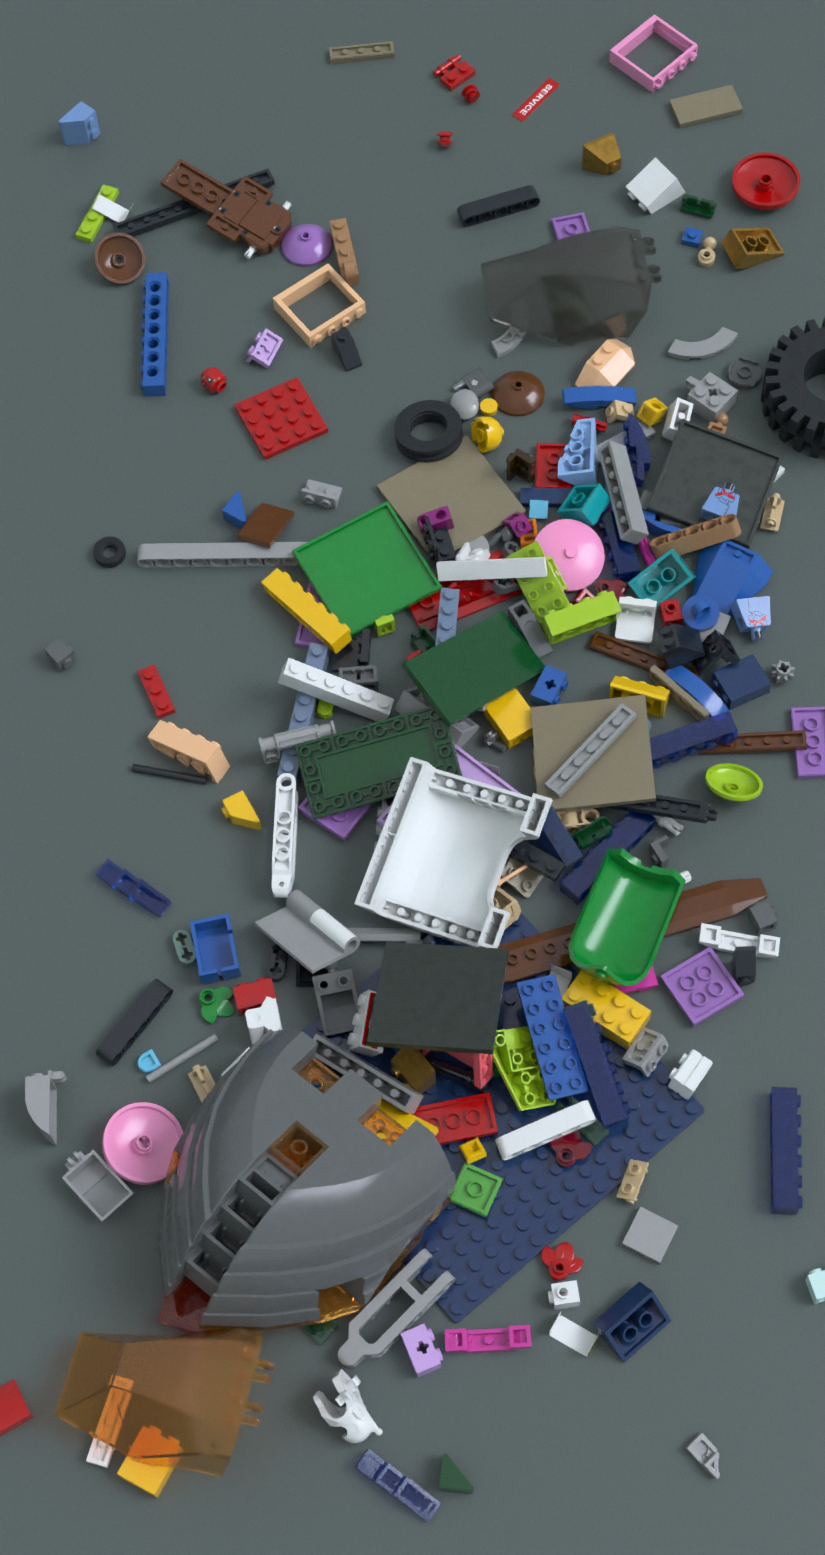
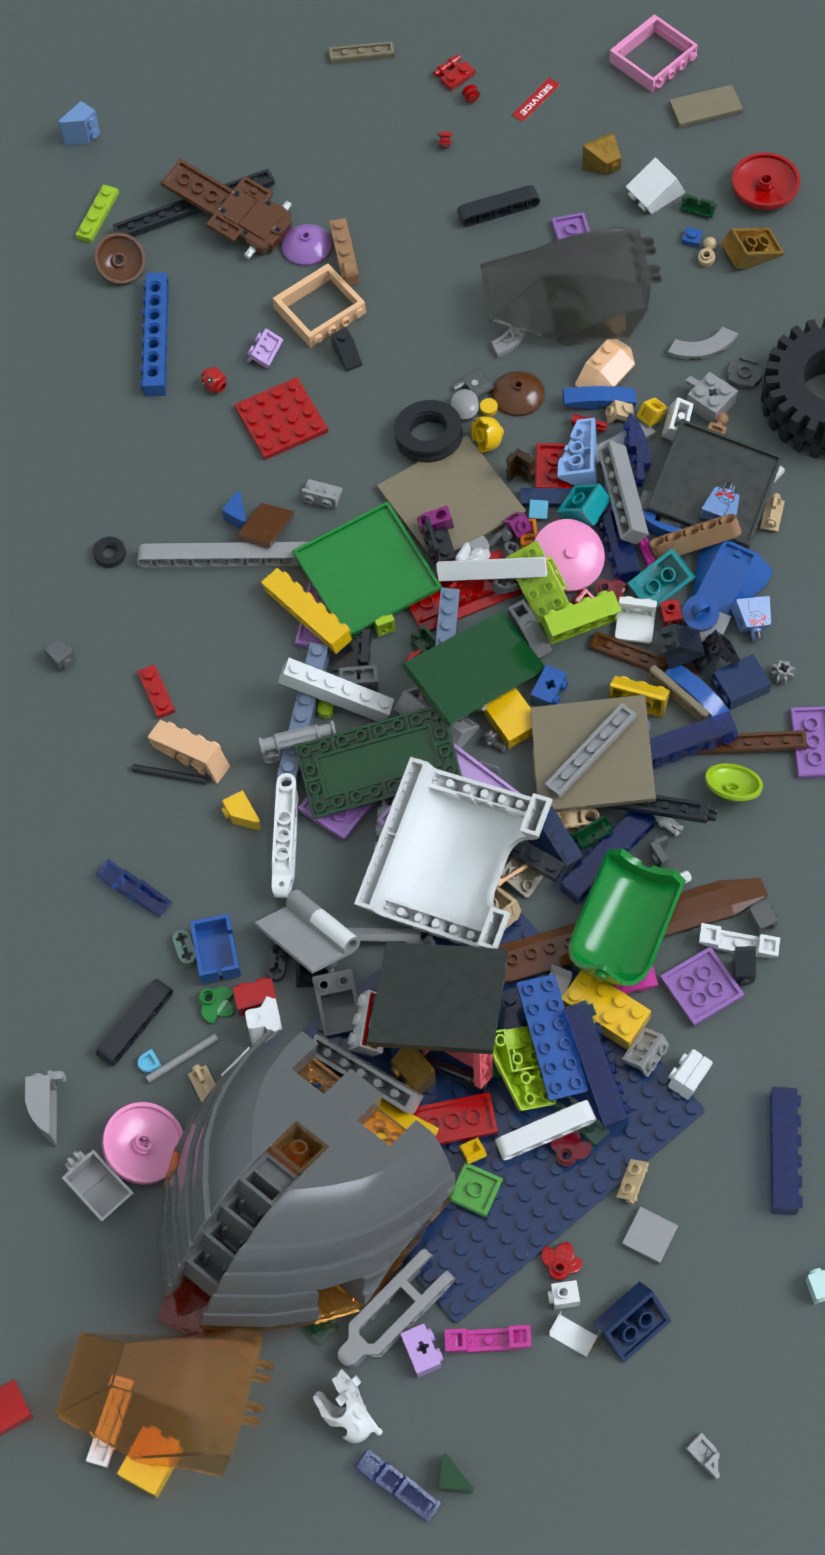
white sticker [92,189,130,222] -> none

